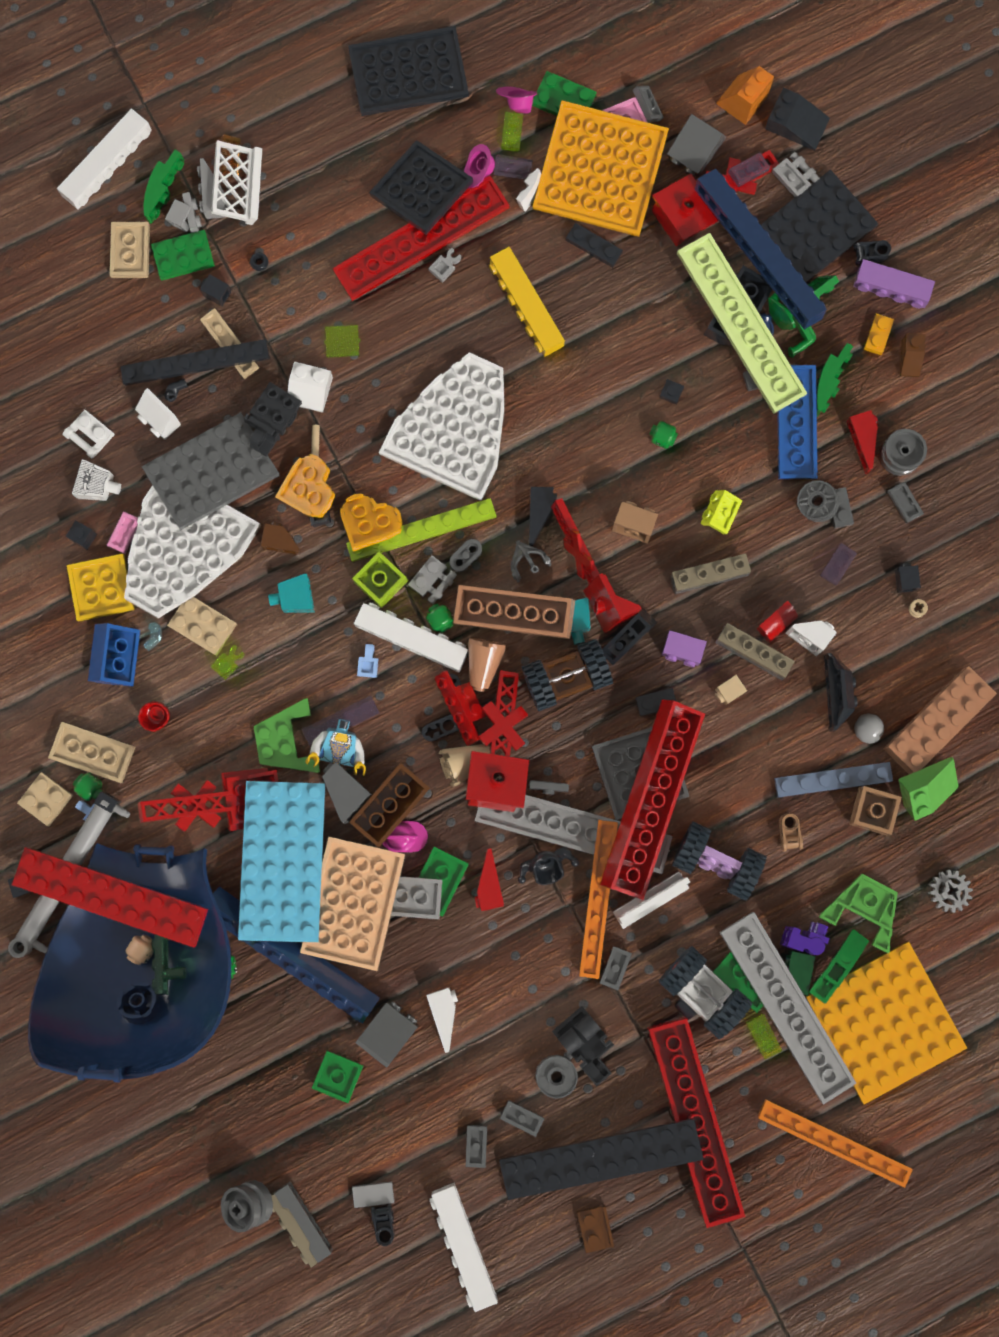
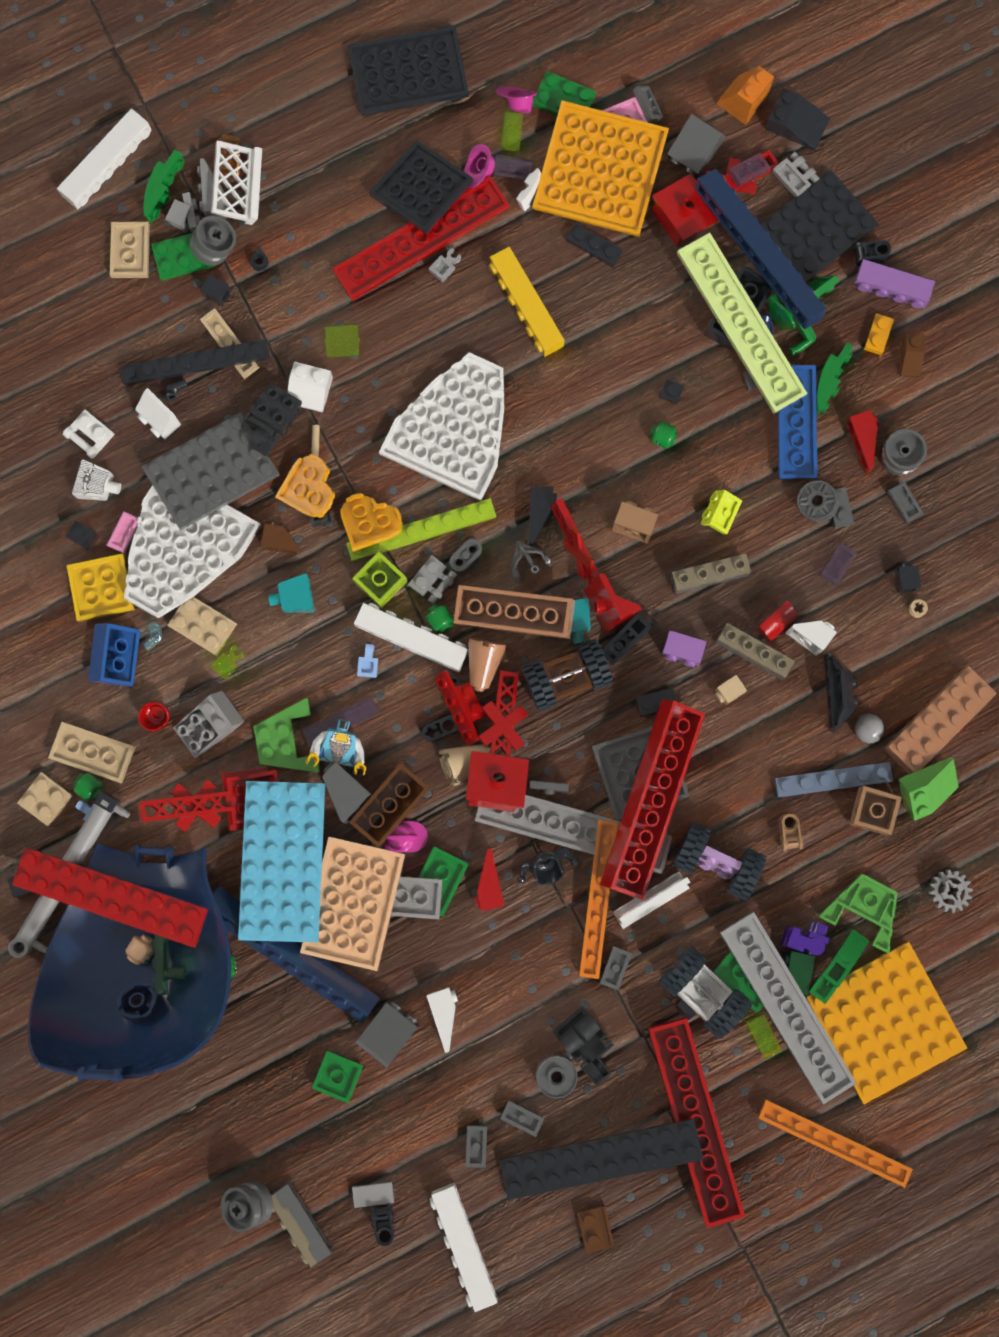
none -> light grey slope [173,691,244,758]
none -> dark grey wheel [190,216,236,265]

